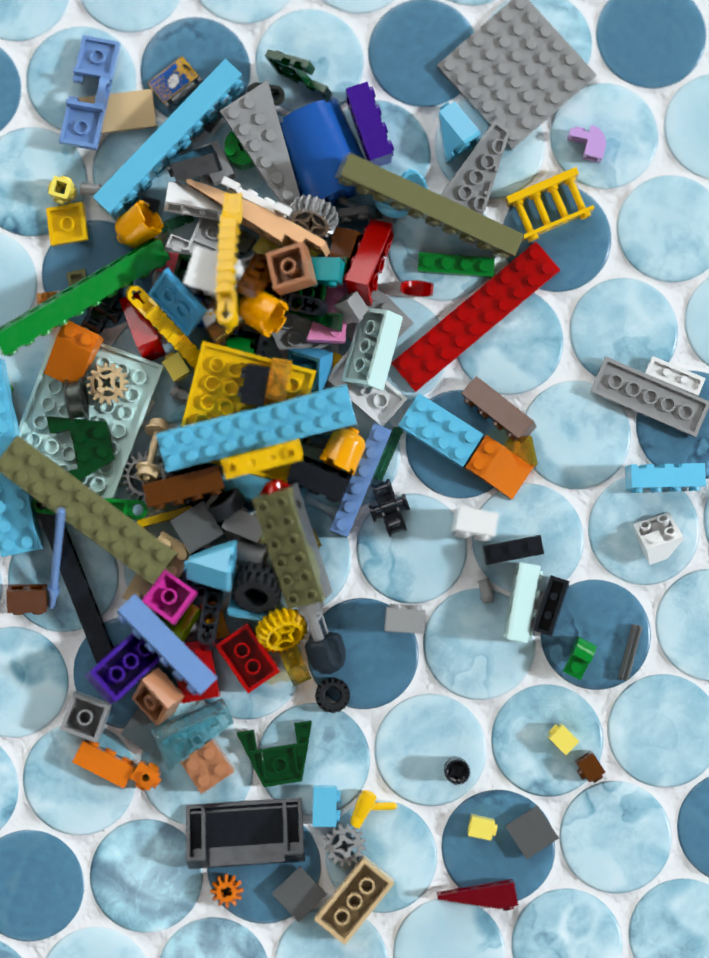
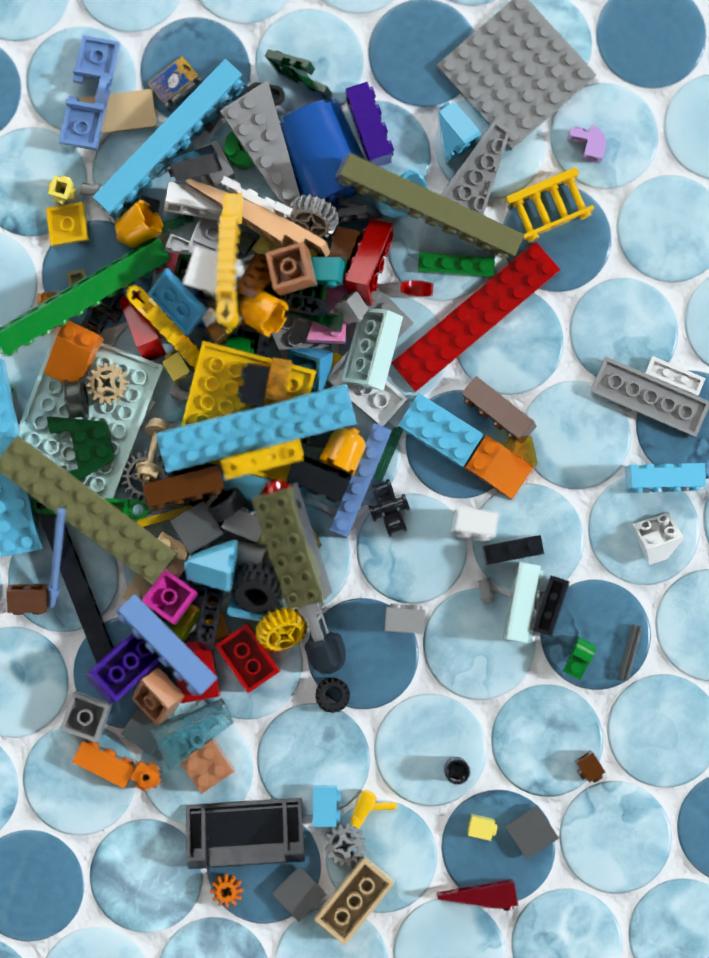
dark green wing [237,720,312,787] -> none
clear yellow slope [280,644,312,686] -> none
light yellow brick [548,724,579,755] -> none

